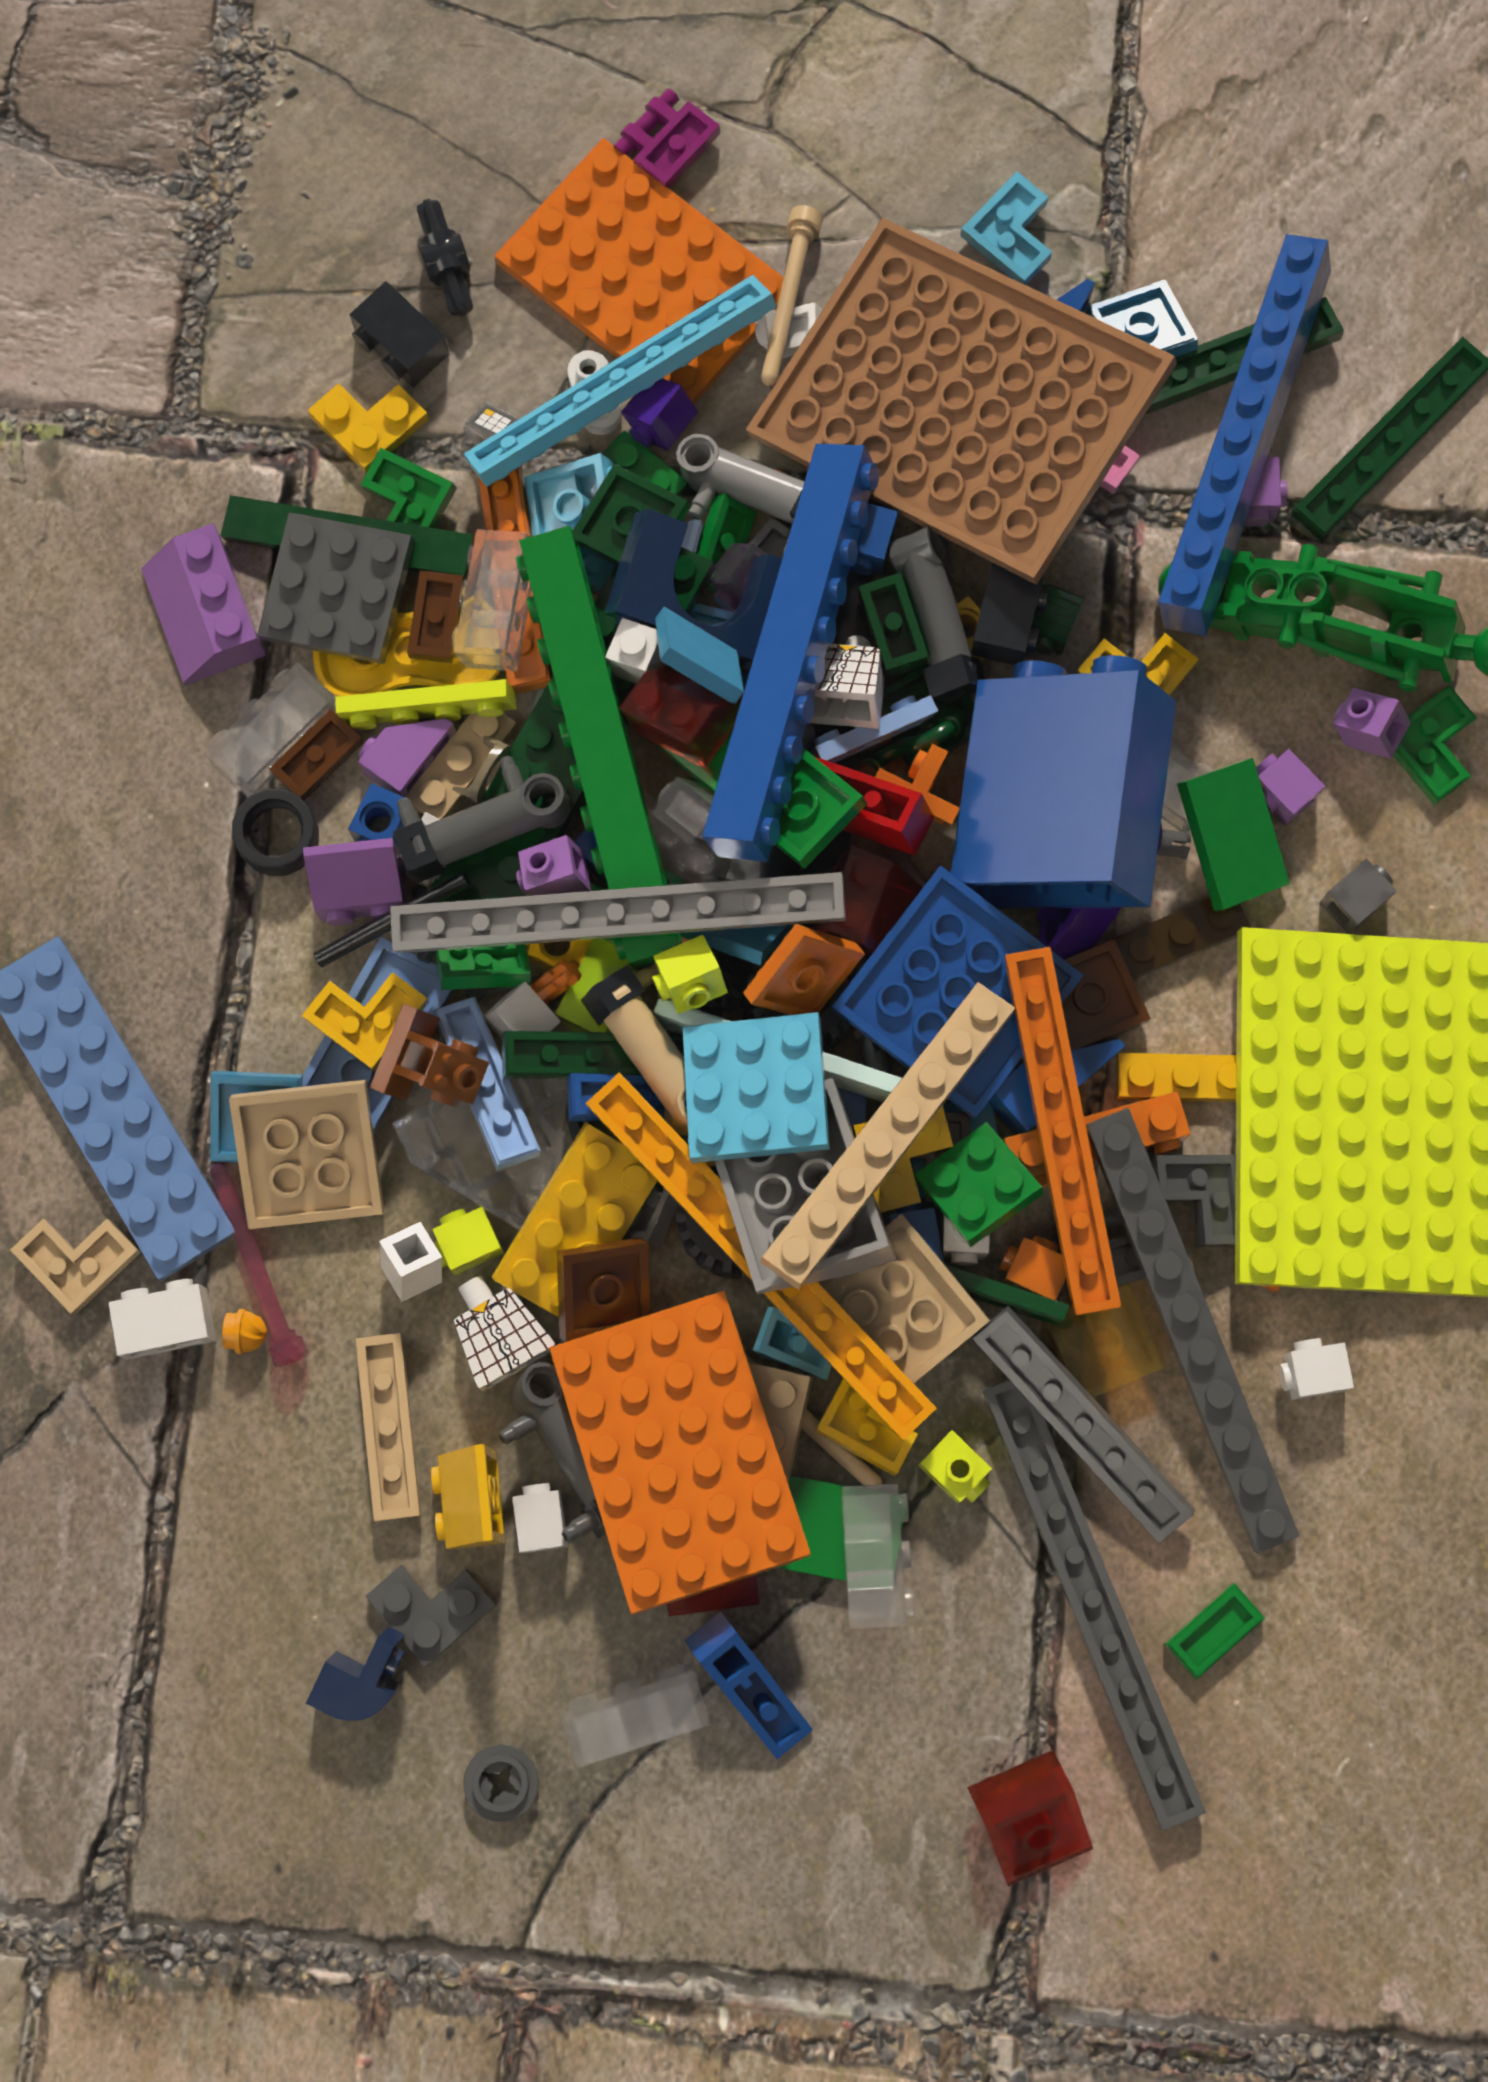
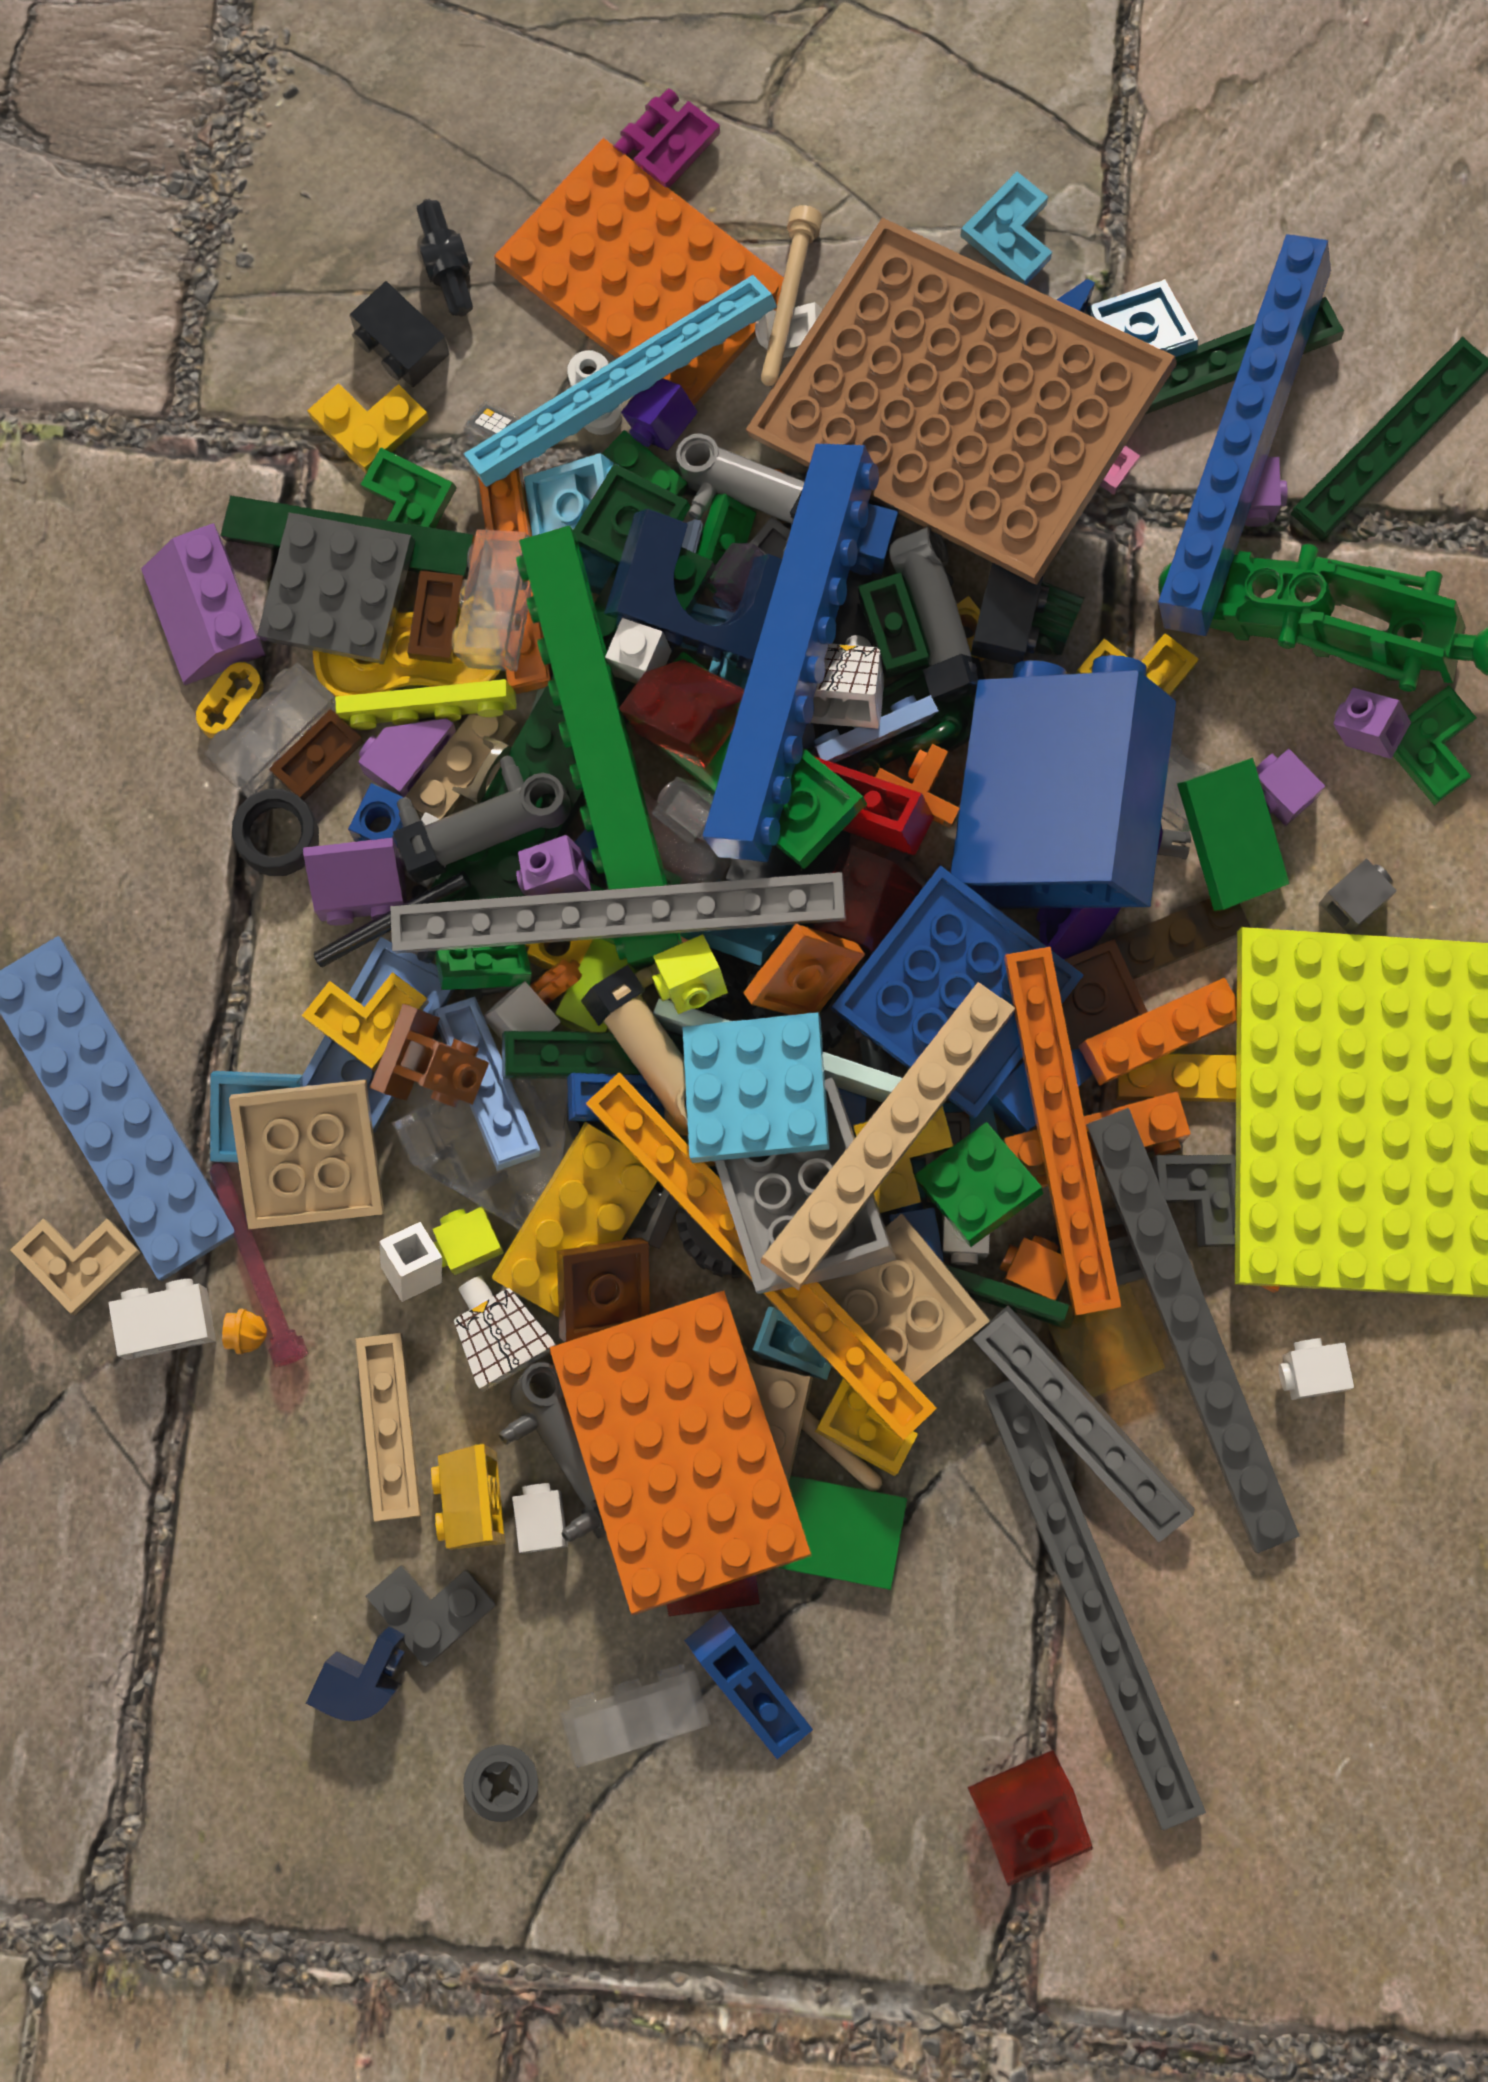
dark azure tile [655,607,744,704] -> none
clear brick [841,1484,914,1629] -> none
neon yellow brick [918,1430,992,1504] -> none
green tile [1164,1583,1266,1680] -> none
none -> yellow beam [196,662,263,740]
none -> orange plate [1078,977,1237,1086]

